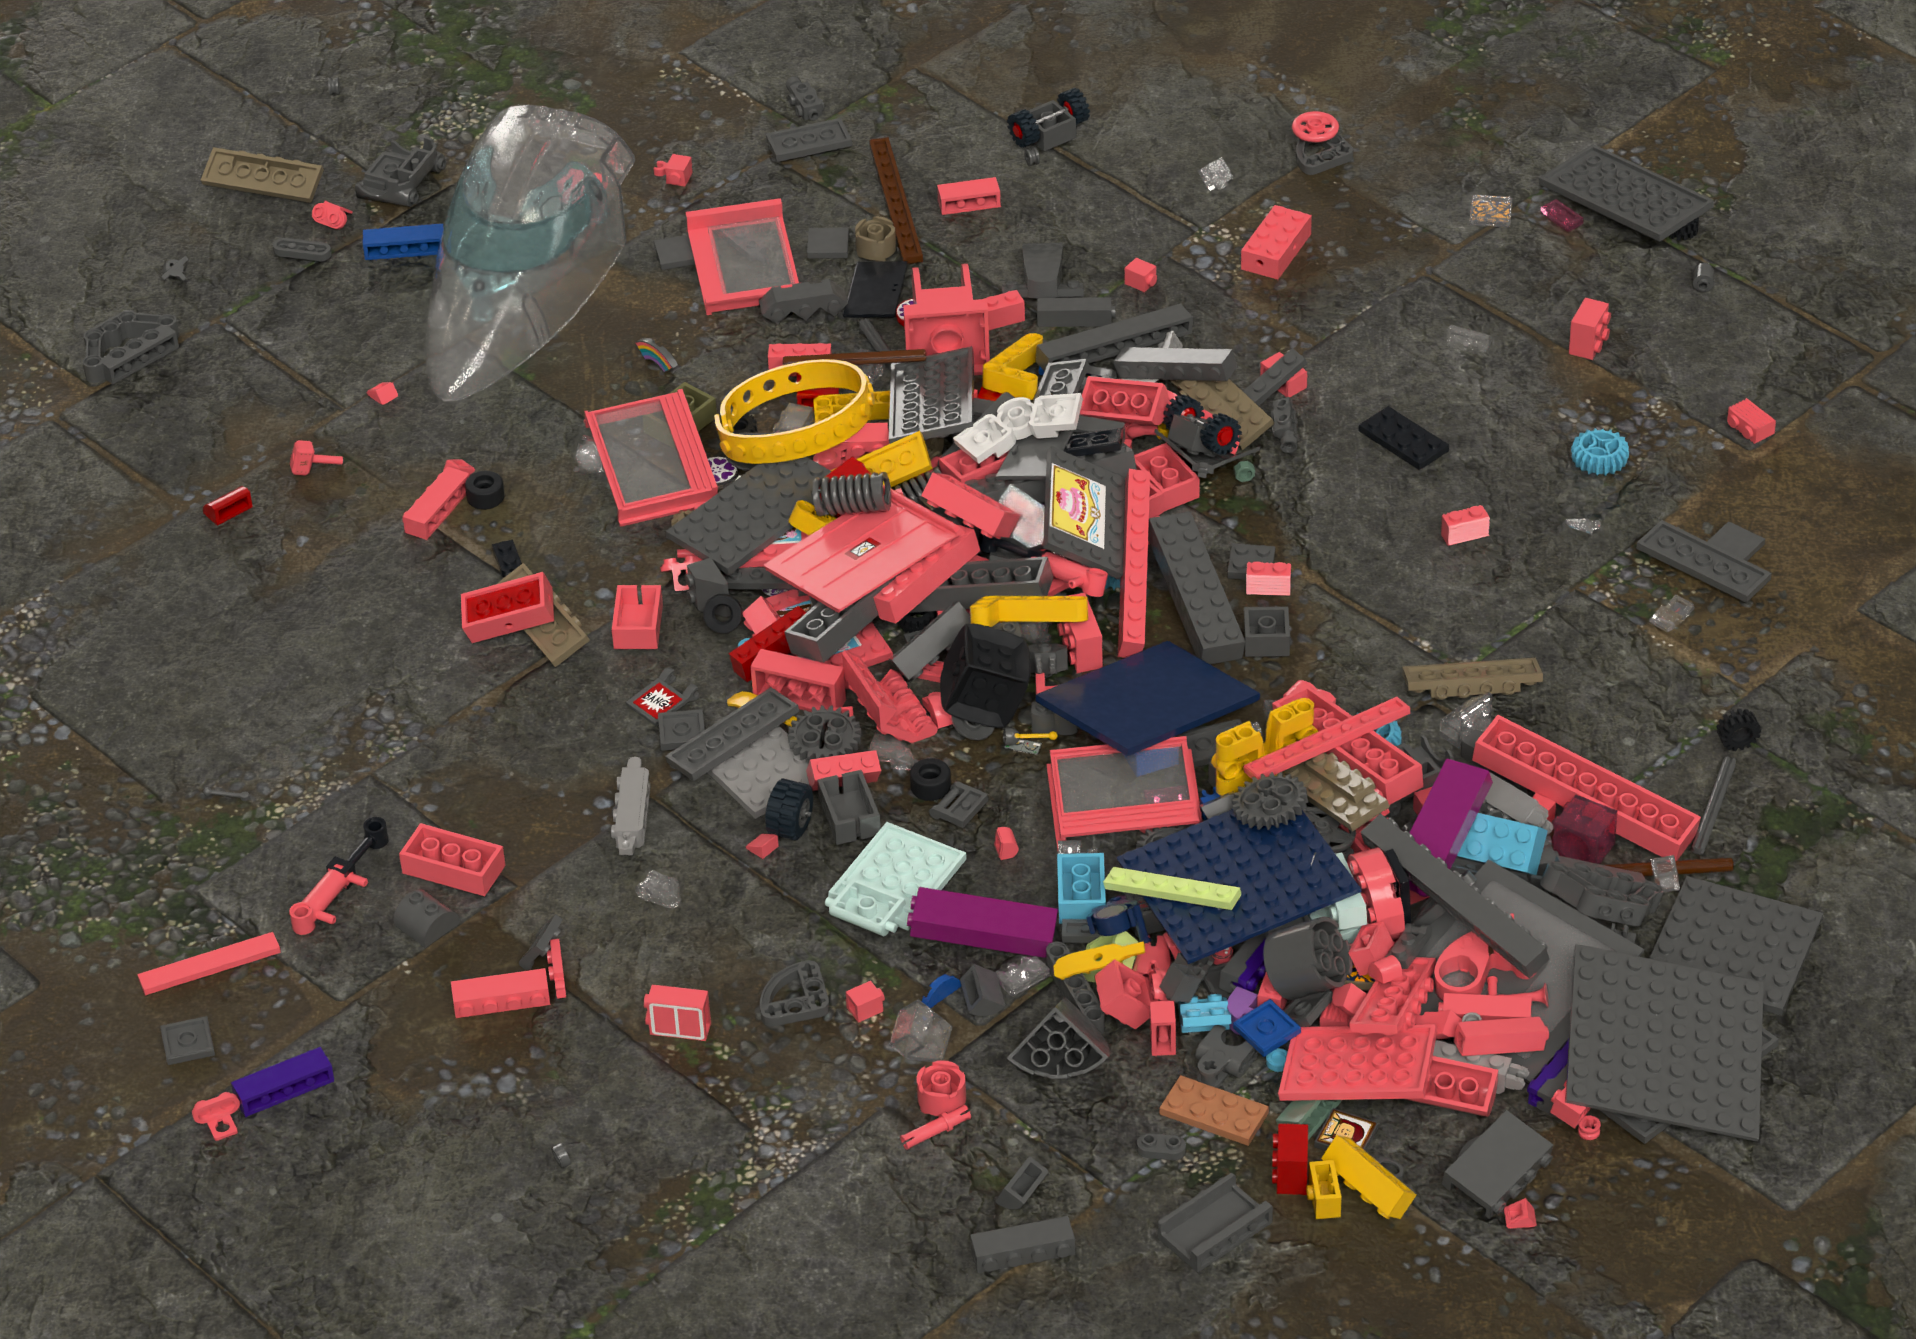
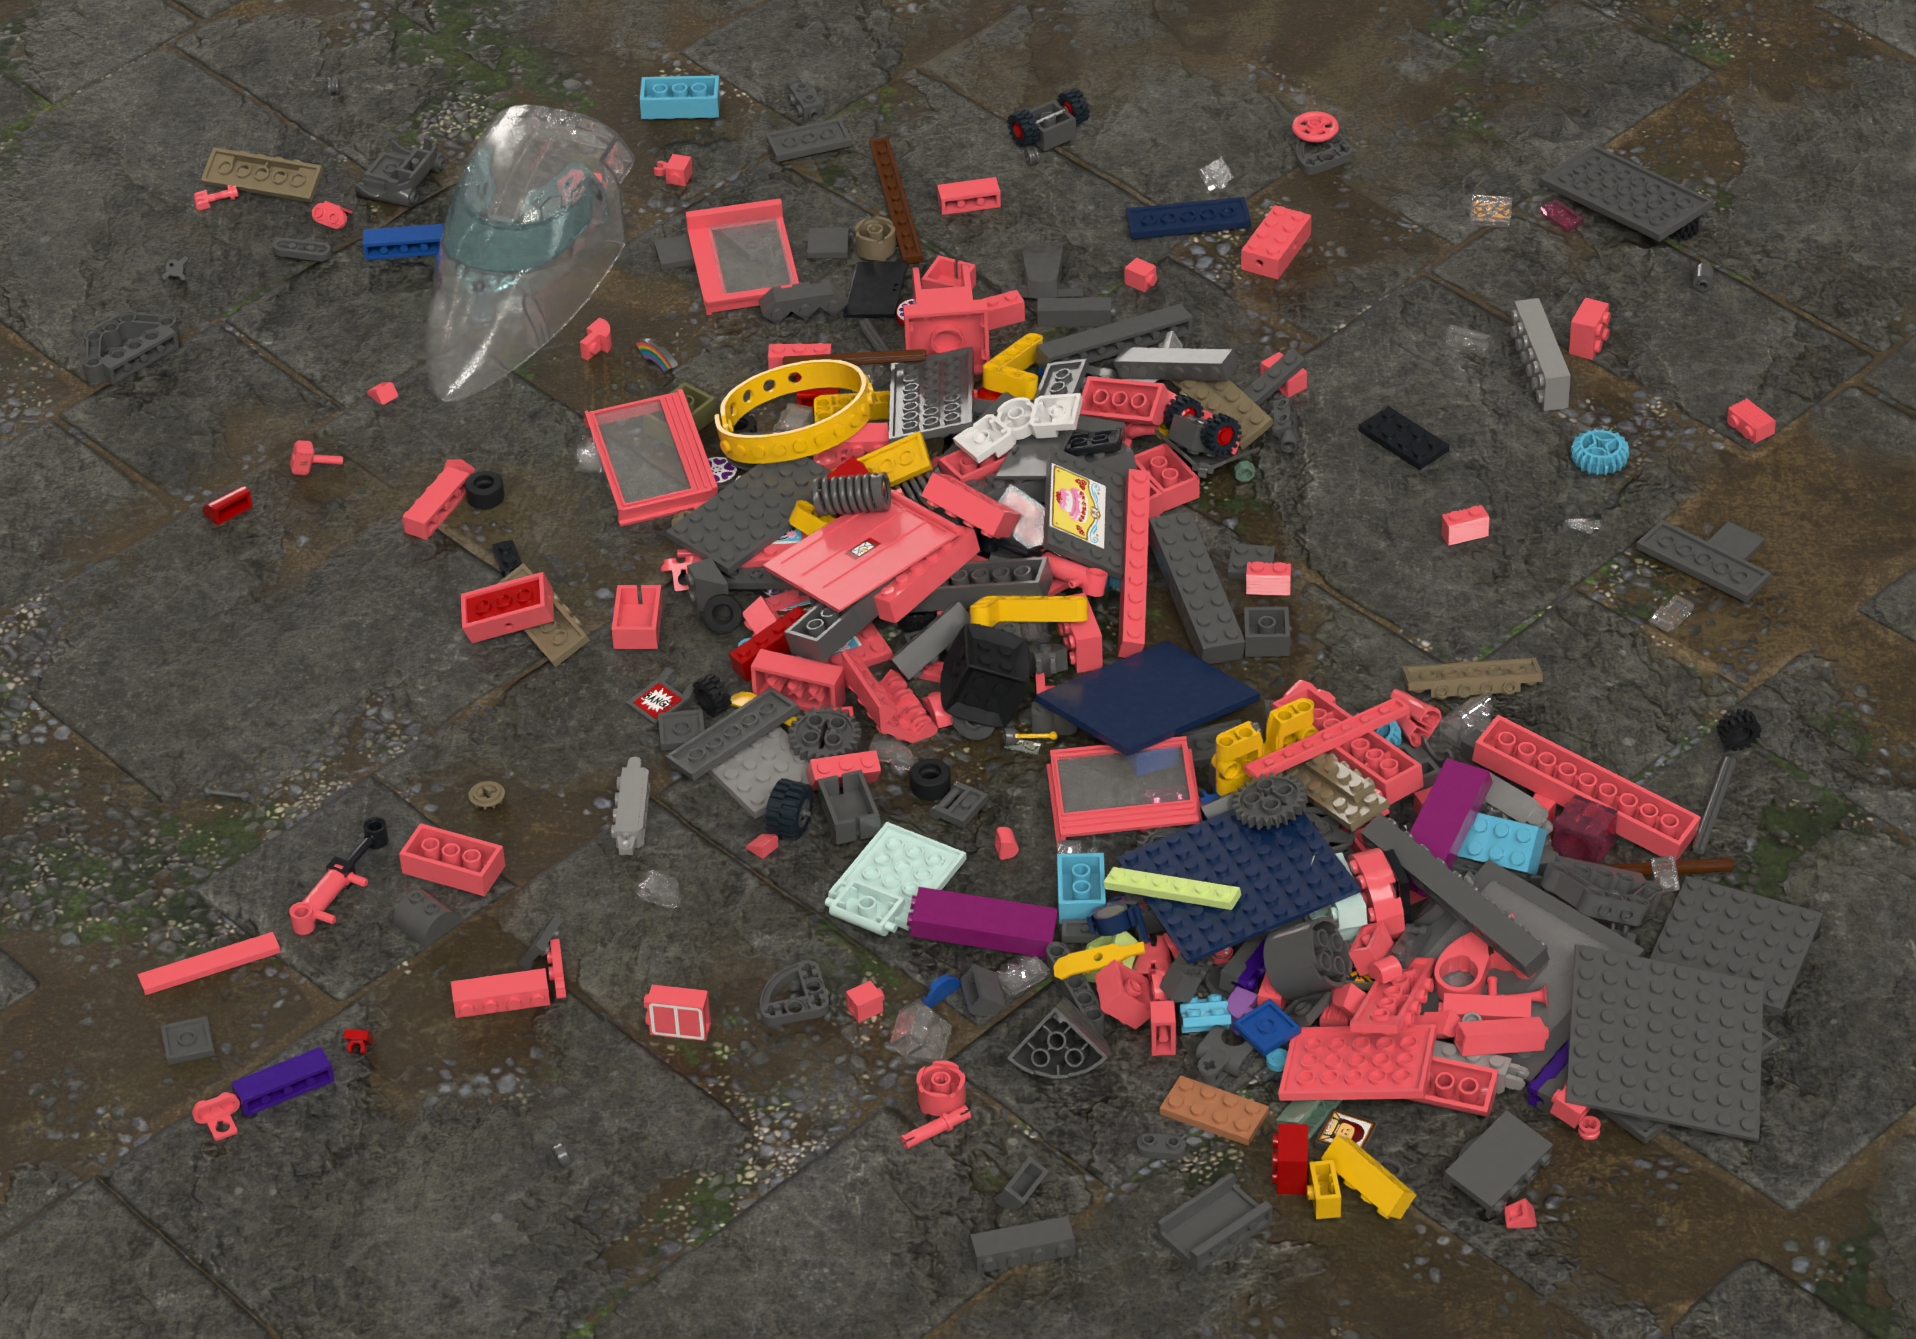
none -> coral hinge [194,185,239,210]
none -> red tile [344,1029,373,1055]
none -> dark tan gear [469,781,505,810]
none -> coral brick [580,318,612,361]
none -> medium azure brick [640,75,721,120]
none -> black tyre [693,673,732,717]
none -> coral piece [922,256,976,290]
none -> dark blue plate [1126,197,1251,239]
none -> coral piece [1390,689,1442,747]
none -> light grey brick [1510,298,1571,411]

